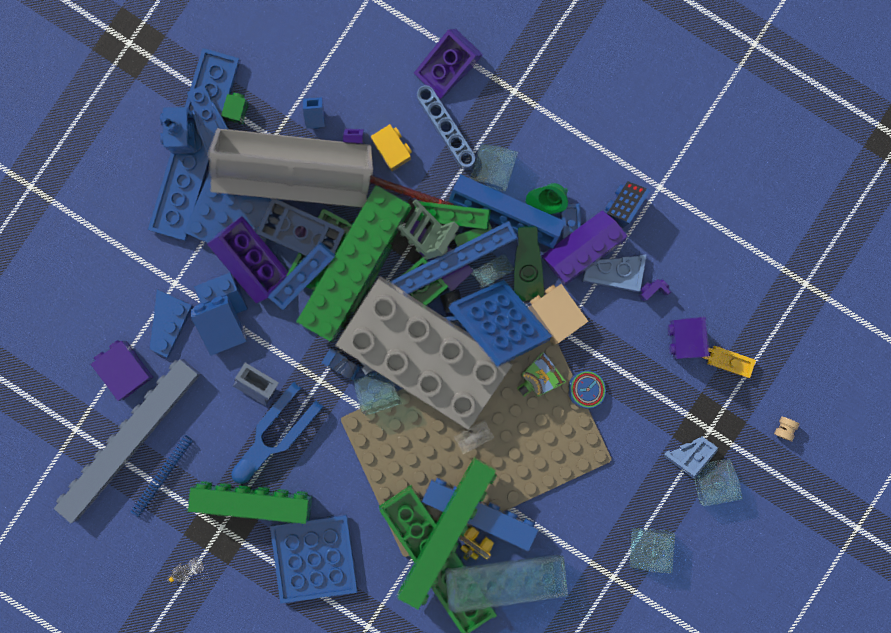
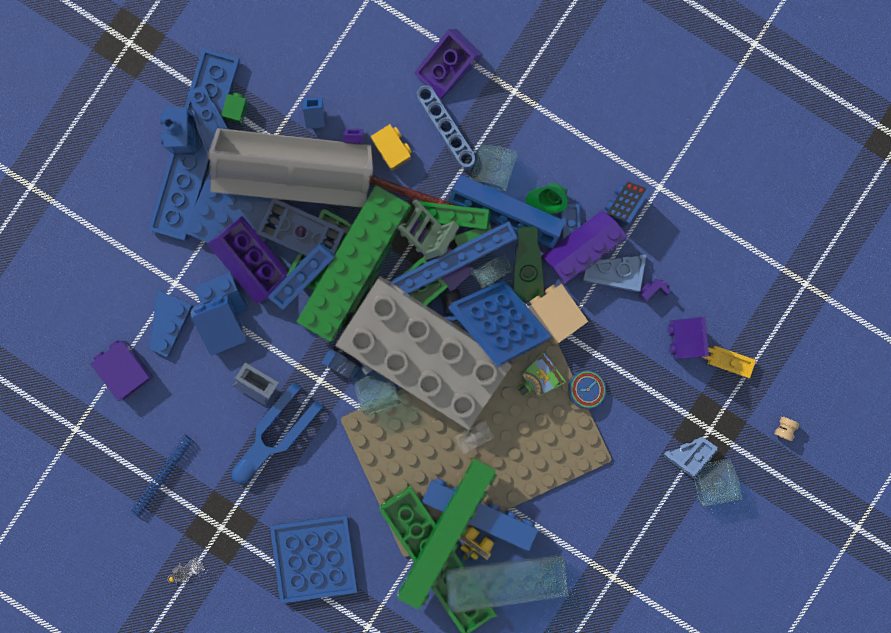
sand blue brick [54,359,201,524] -> none
green brick [188,481,313,524] -> none
clear light blue slope [630,528,675,573] -> none

